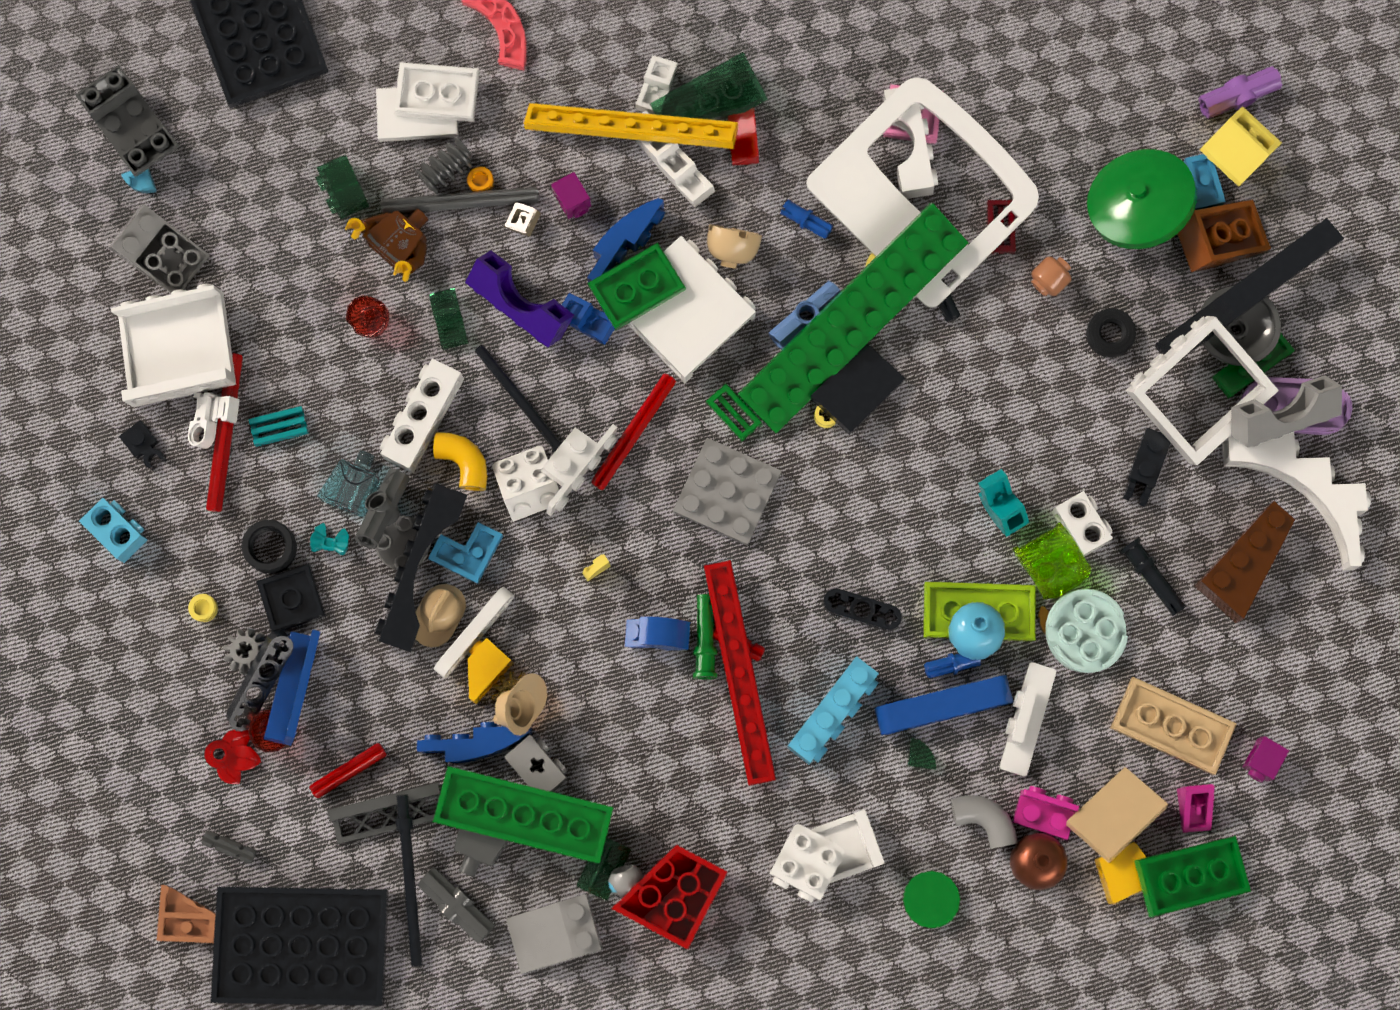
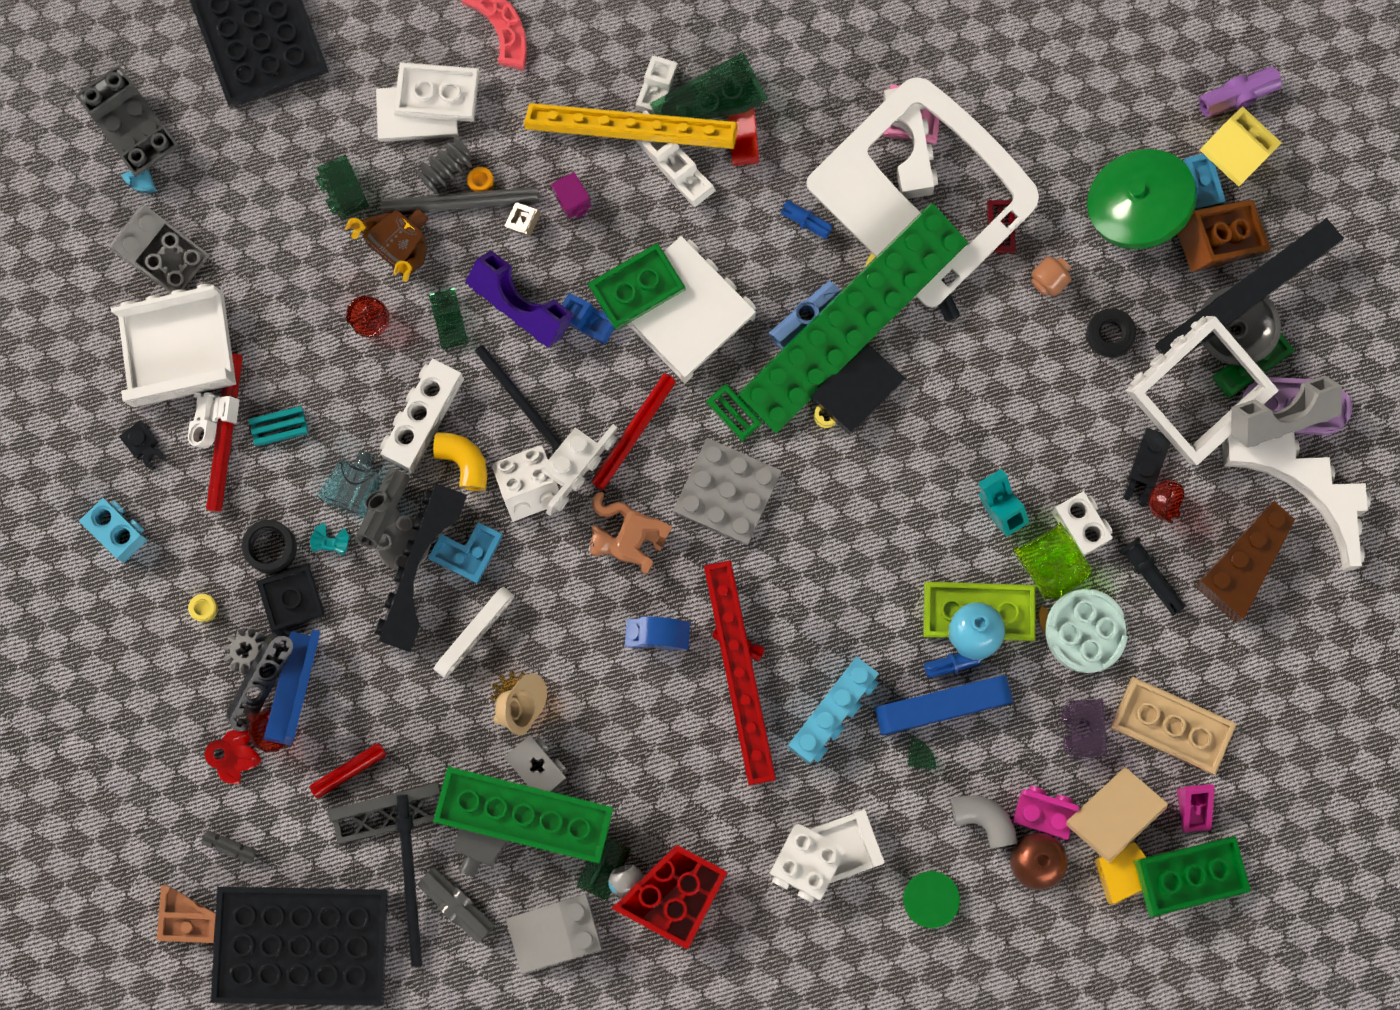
tan piece [415,584,466,648] -> none
blue slope [417,722,532,764] -> none
yellow slope [468,638,514,705] -> none
light yellow tile [582,554,611,581] -> none
blue slope [587,198,666,283] -> none
green pin [693,594,718,680] -> none
tan cylinder [707,224,762,269] -> none
black beam [823,588,902,631] -> none
white bracket [999,662,1056,777] -> none
magenta brick [1242,736,1290,783] -> none
none -> nougat animal [590,492,672,575]
none -> clear purple brick [1061,699,1107,759]
none -> clear red hair [1148,479,1185,524]

